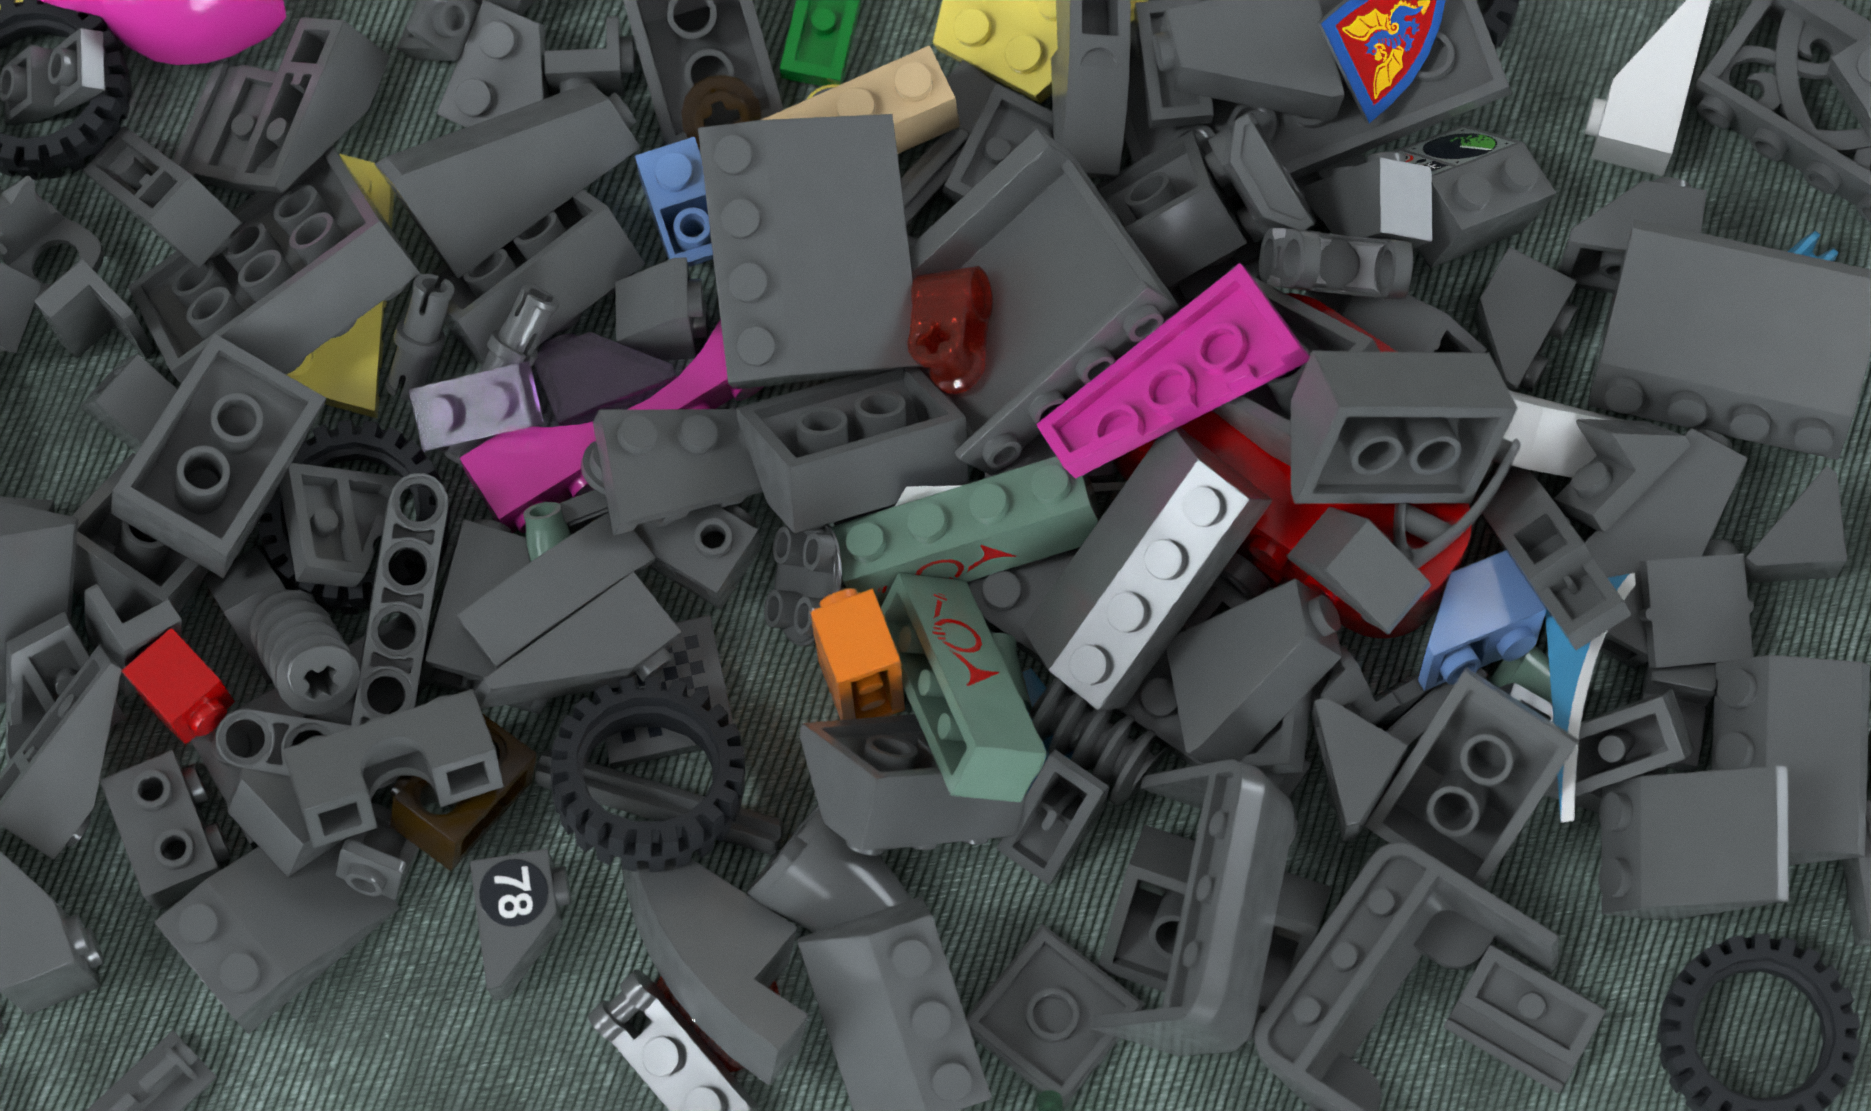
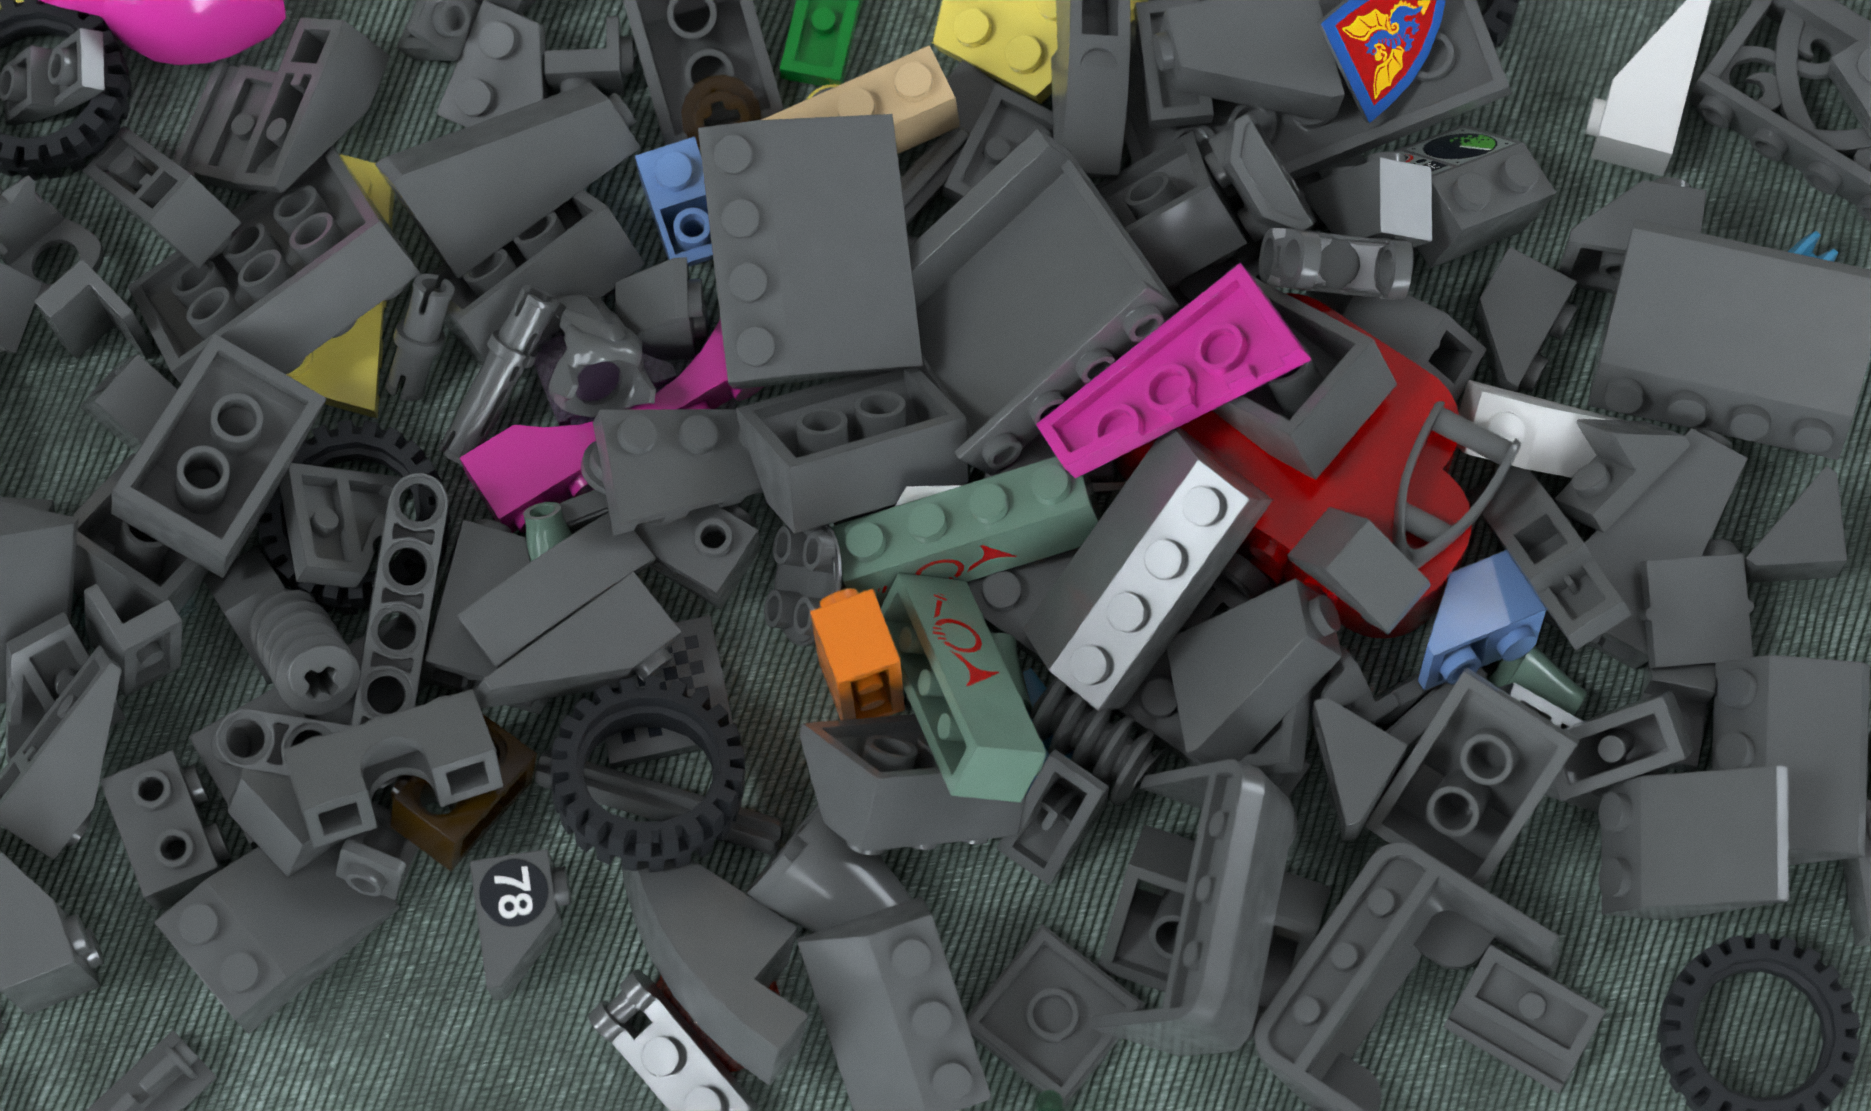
red slope [122,628,235,745] -> none
clear purple plate [408,361,544,451] -> none
clear red piece [907,266,993,394] -> none
dark grey slope [1291,351,1518,503] -> none
sticker [1545,573,1636,822] -> none
none -> dark grey hair [549,295,656,417]

